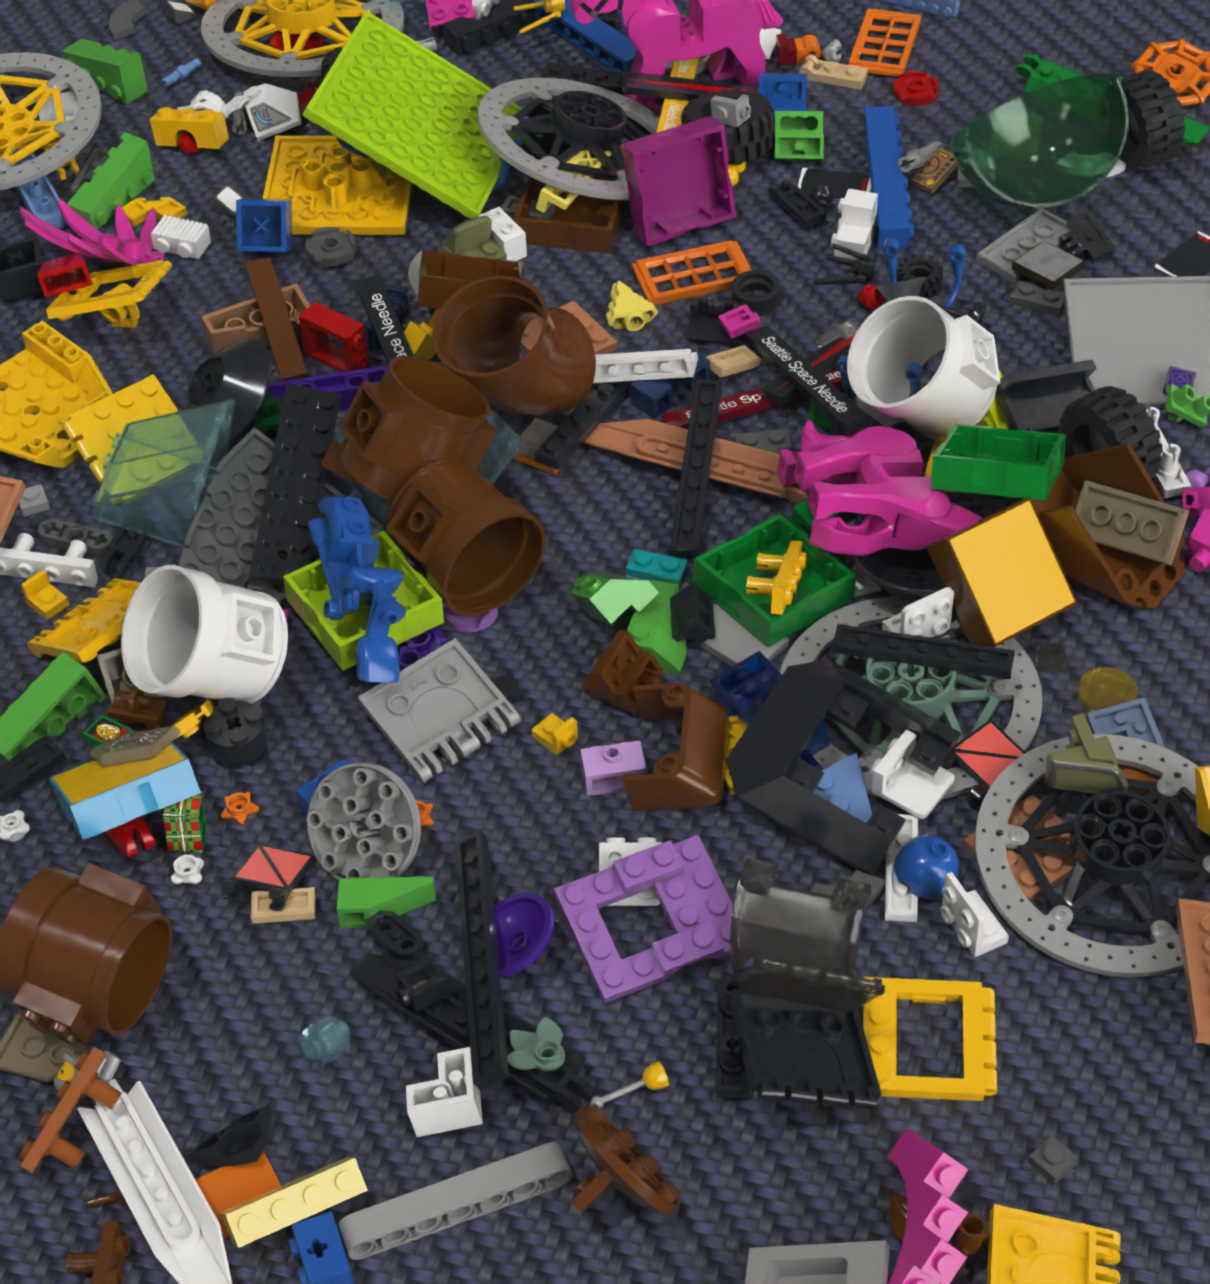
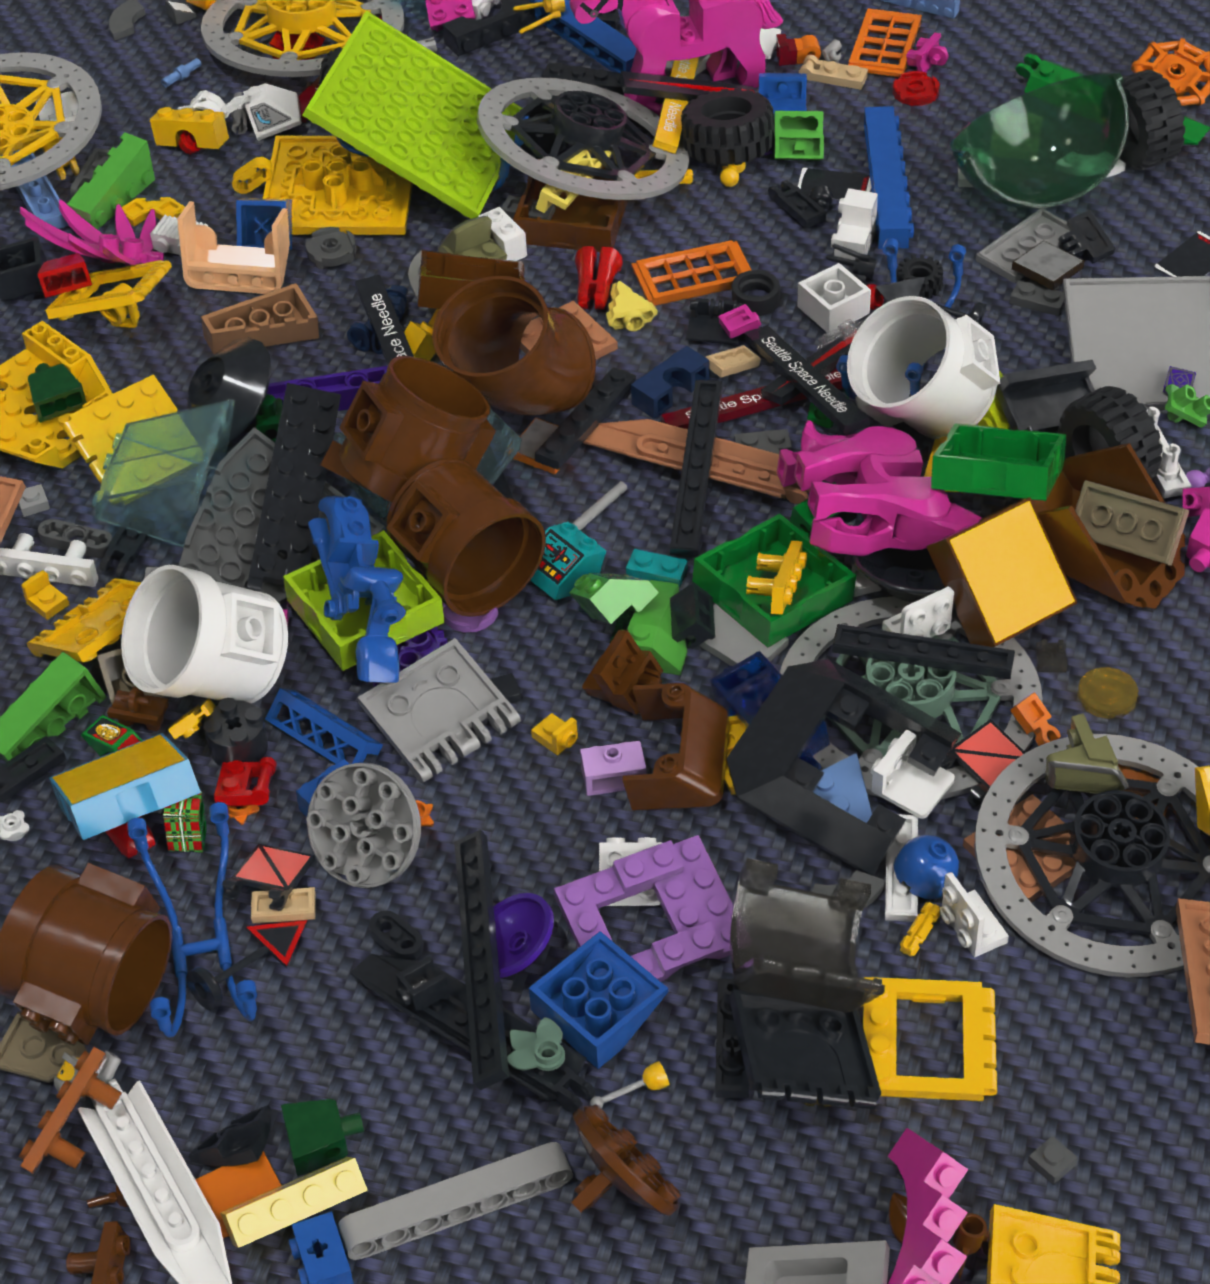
bright green wedge [61,39,148,104] -> none
dark tan tile [89,726,181,767] -> none
white plate [171,855,204,885] -> none
slope [213,185,244,218] -> none
reddish brown tile [245,257,308,381] -> none
red window [299,301,369,373] -> none
clear light blue head [301,1015,350,1064] -> none
bright green slope [337,876,436,928] -> none
white brick [406,1047,483,1137] -> none
white fence [593,349,698,383] -> none
magenta tile [621,116,737,246] -> none
light grey bracket [710,94,751,127] -> none
light grey pin [898,141,944,173] -> none
medium nougat tile [911,148,960,195] -> none
sand blue plate [1087,697,1165,748] -> none
none -> dark green torso [27,363,87,423]
none -> blue bar [127,802,257,1038]
none -> light nougat windscreen [177,201,290,294]
none -> black piece [186,920,308,1011]
none -> red plate [214,757,277,806]
none -> yellow beam [232,157,272,194]
none -> blue fence [265,688,383,764]
none -> dark green torso [281,1099,364,1177]
none -> blue slope [529,931,668,1069]
none -> teal piece [530,522,606,600]
none -> light grey bar [572,481,627,530]
none -> red piece [575,246,623,310]
none -> white brick [797,263,871,334]
none -> yellow axle [900,902,940,957]
none -> dark pink hips [906,32,949,73]
none -> orange plate [1010,692,1061,746]

